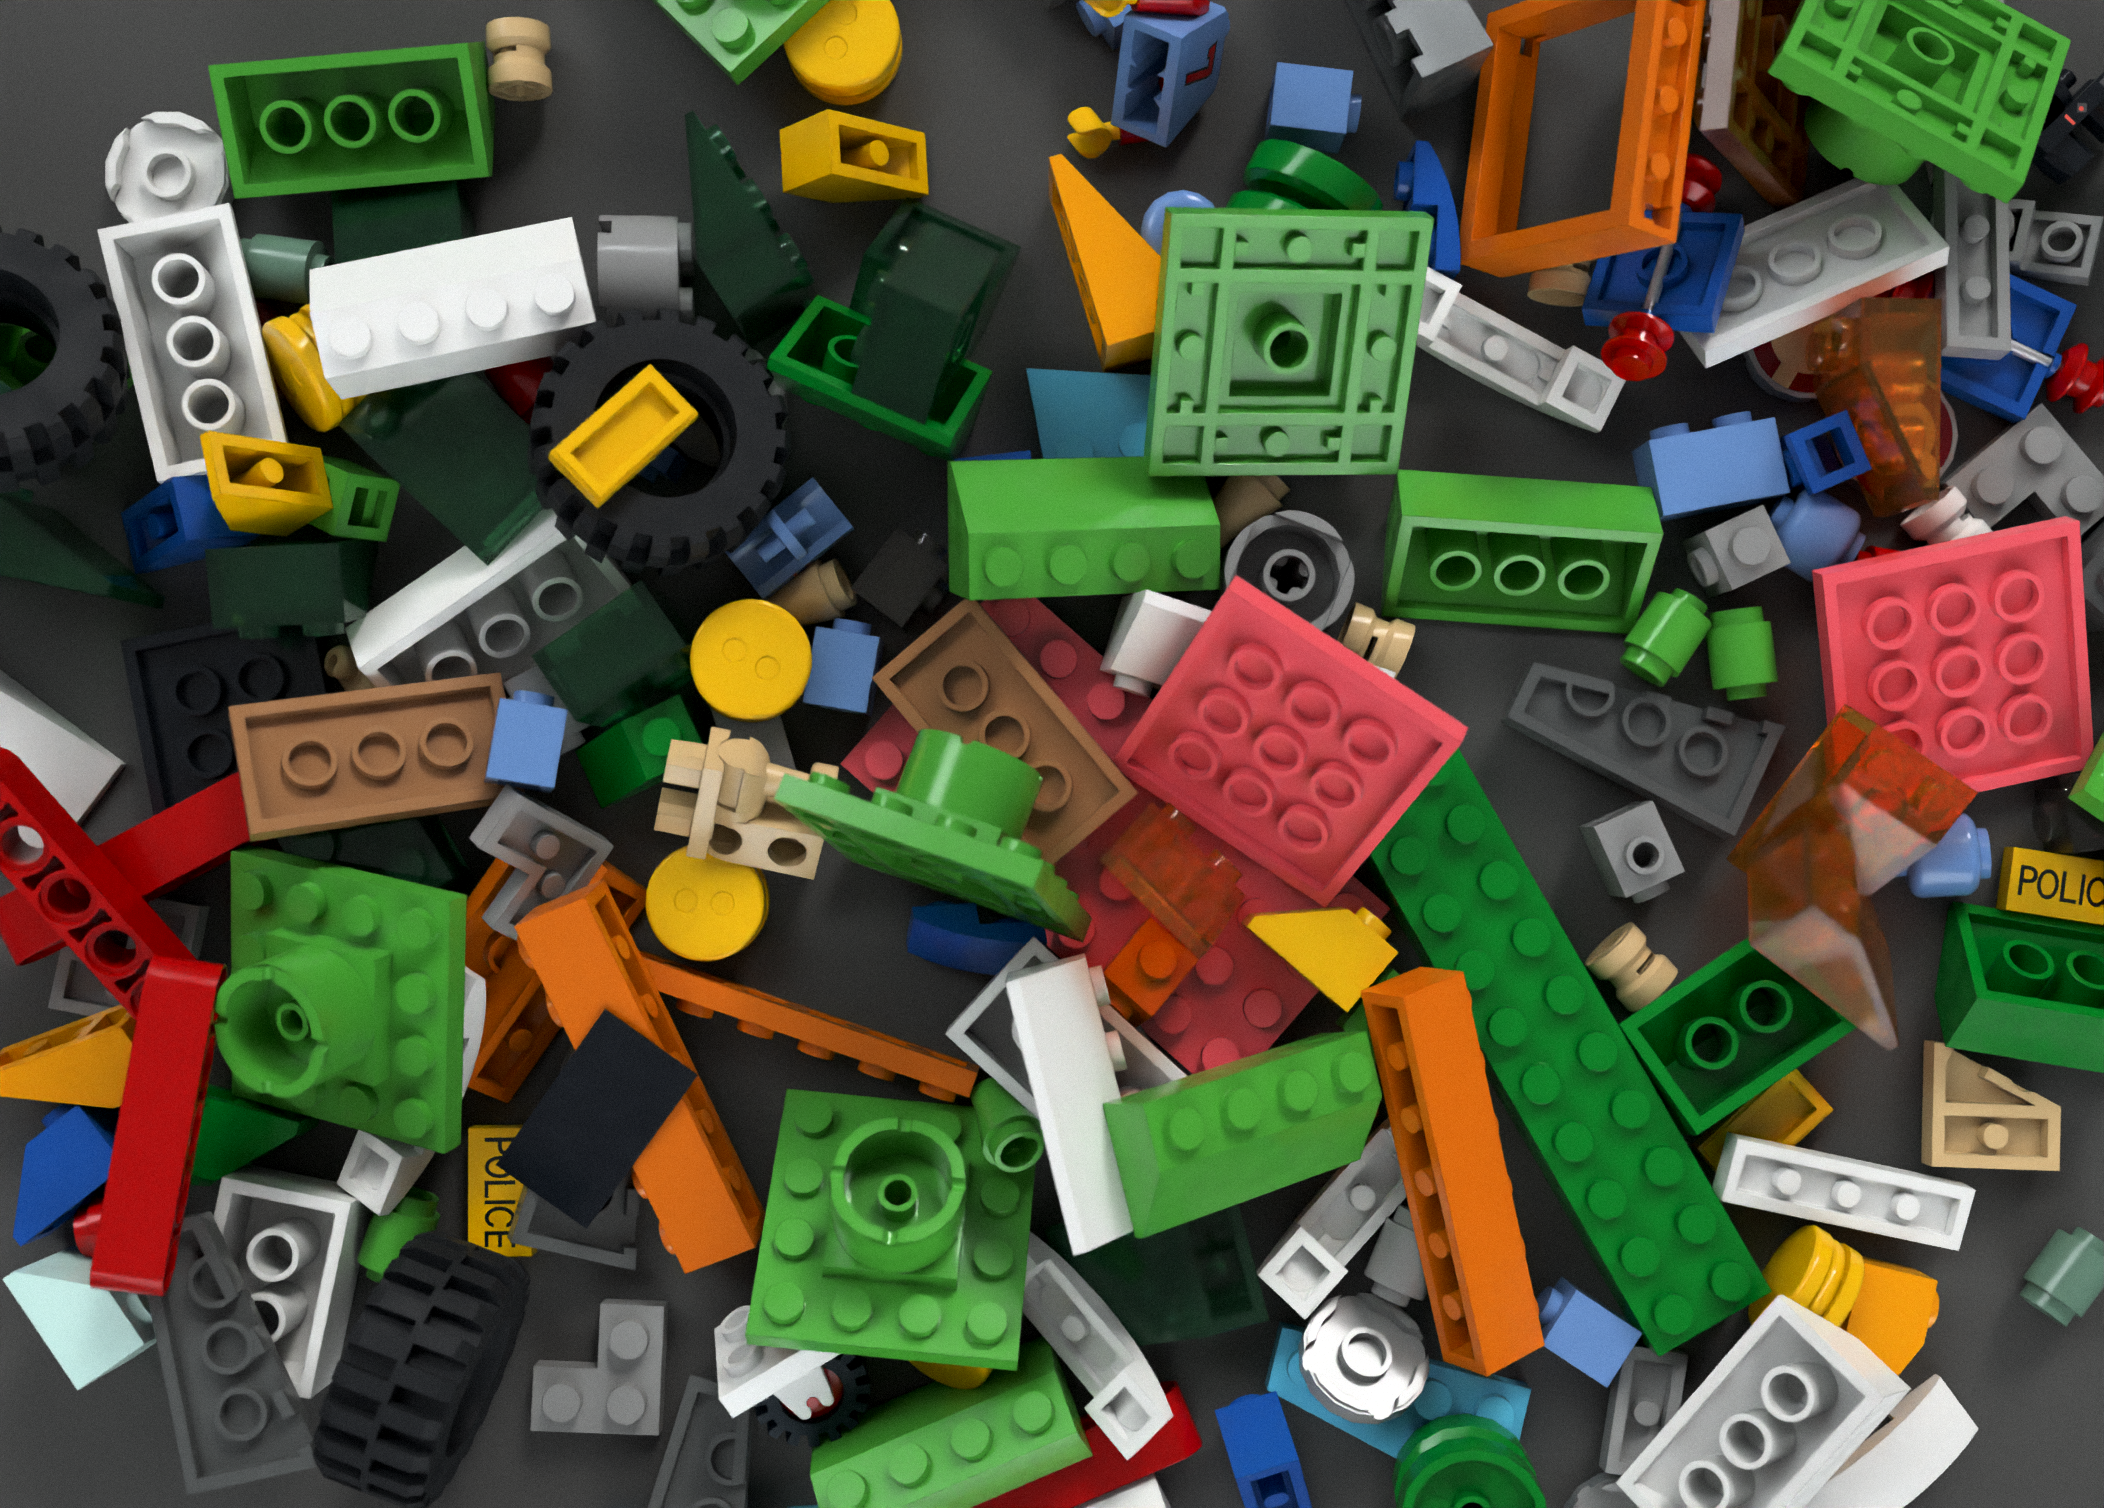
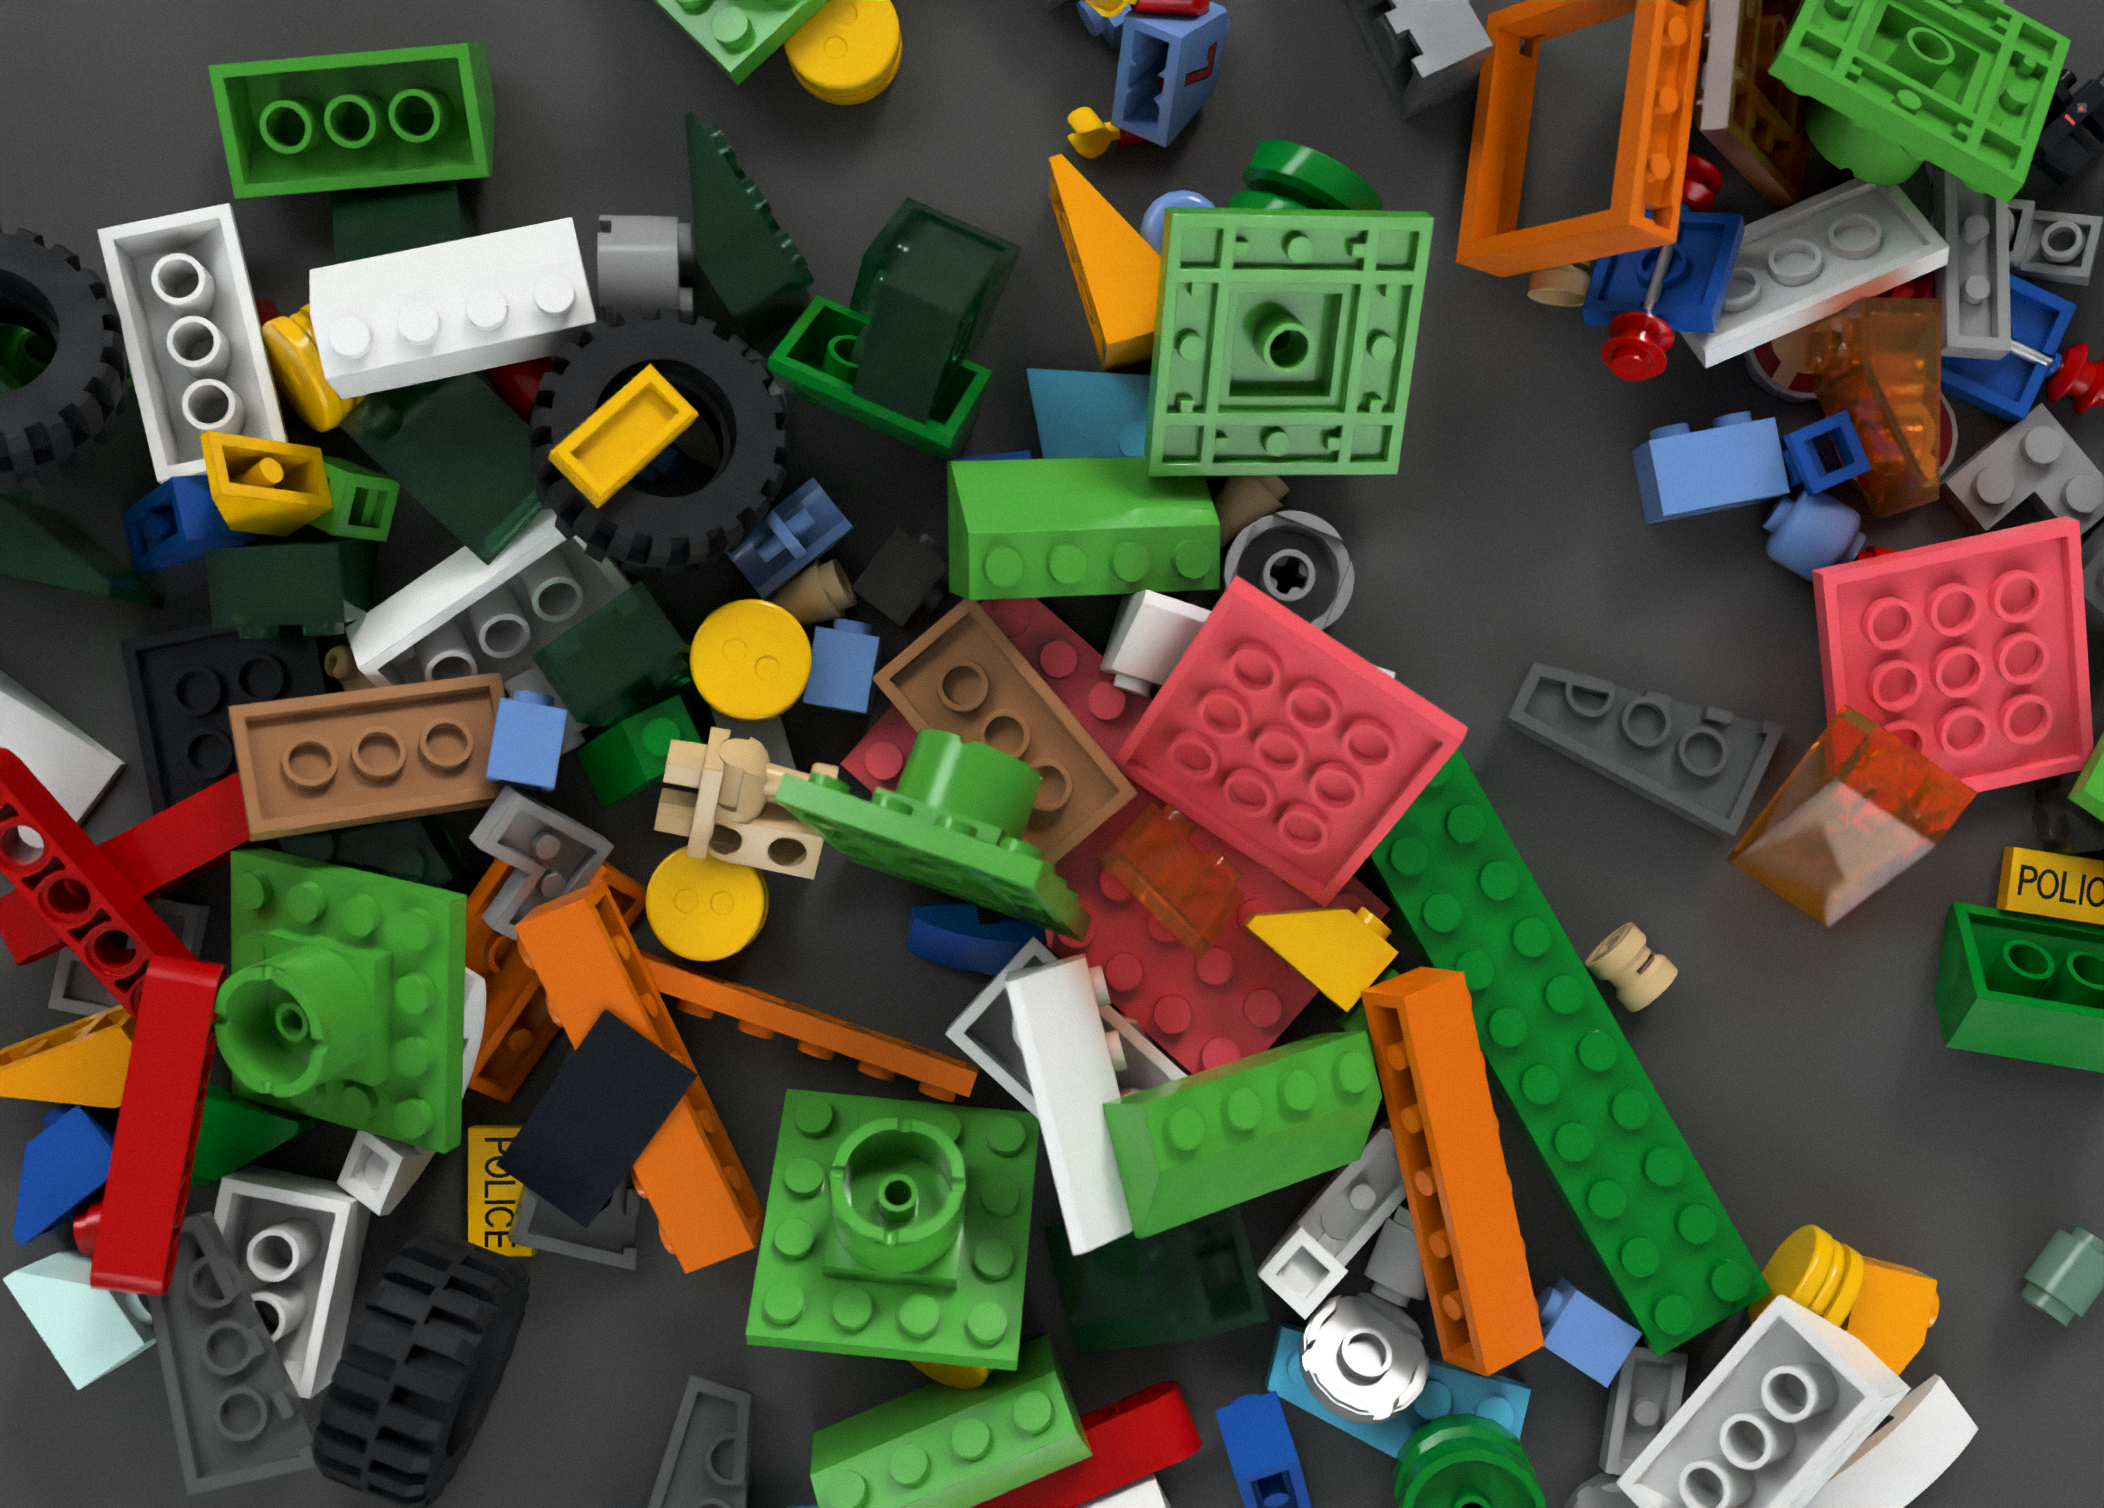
white tile [105,112,234,223] -> none
sand green brick [240,233,336,304] -> none
bright green brick [357,1186,440,1283] -> none
tan wheel [485,17,553,101] -> none
light grey plate [530,1298,669,1436] -> none
plate [714,1305,871,1447] -> none
yellow slope [780,109,929,203] -> none
bright green cone [970,1078,1044,1173] -> none
white slope [1023,1232,1174,1460] -> none
orange bracket [1103,917,1199,1028] -> none
medium blue brick [1264,62,1362,153] -> none
tan wheel [1337,602,1416,679] -> none
bright green slope [1381,469,1664,634] -> none
blue slope [1393,140,1461,280] -> none
white slope [1416,266,1626,433] -> none
light grey brick [1579,800,1685,903] -> none
green slope [1618,916,1860,1135] -> none
bright green brick [1619,588,1712,687] -> none
light grey brick [1682,505,1791,598] -> none
yellow tile [1691,1069,1834,1173] -> none
bright green brick [1705,606,1779,701] -> none
white plate [1712,1132,1976,1251] -> none
clear orange slope [1747,815,1899,1051] -> none
medium blue head [1889,813,1991,898] -> none
white wheel [1901,485,1993,546] -> none
tan wing [1921,1040,2061,1171] -> none

